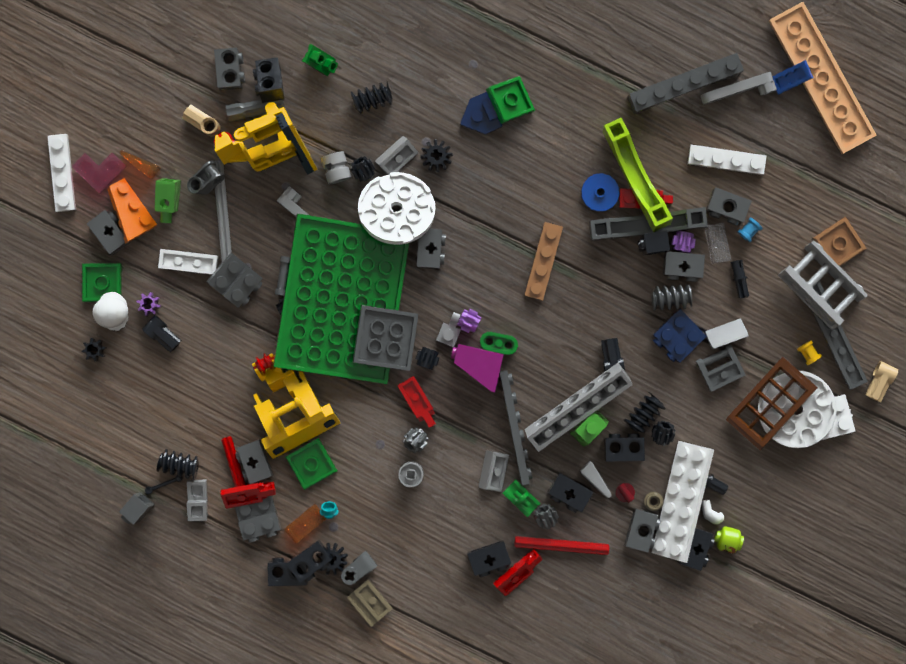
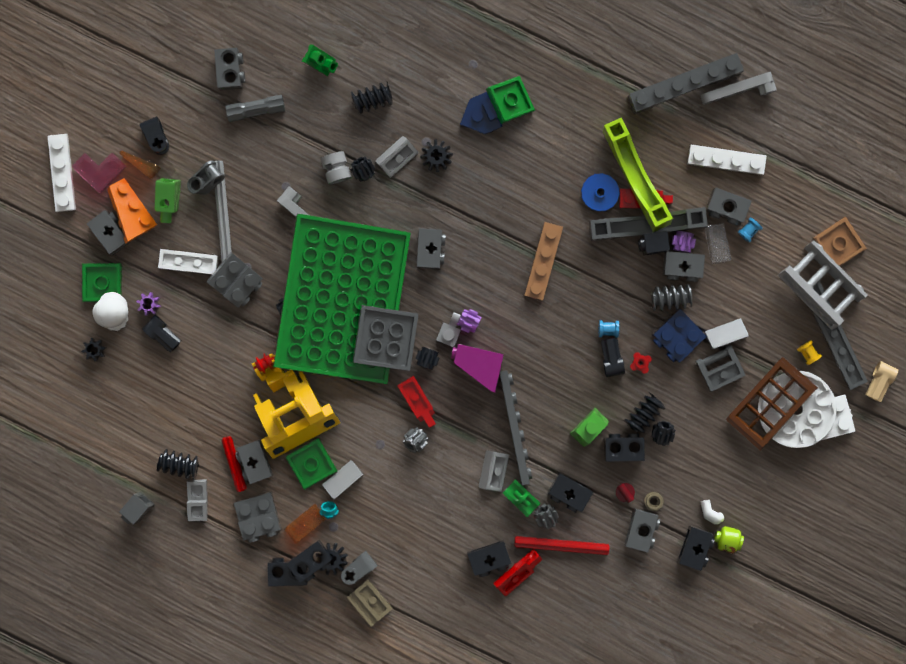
black hinge [145,475,183,494] -> none
tan piece [182,105,221,137] -> none
yellow container [214,102,318,175] -> none
red hinge [221,482,276,509] -> none
black brick [253,57,285,103] -> none
dark grey plate [275,256,291,296] -> none
white plate [358,172,435,245] -> none
light grey wheel [398,461,424,487] -> none
green plate [480,332,518,355] -> none
light grey brick [525,363,633,452] -> none
light grey slope [580,460,612,498] -> none
white plate [652,441,714,563] -> none
black axle [705,474,728,495] -> none
black axle [730,260,749,299] -> none
light nougat plate [769,2,877,154] -> none
blue plate [772,60,814,95] -> none
none -> black piece [139,116,169,155]
none -> light grey slope [322,460,363,499]
none -> dark azure bush [598,320,619,338]
none -> red plate [630,352,652,374]

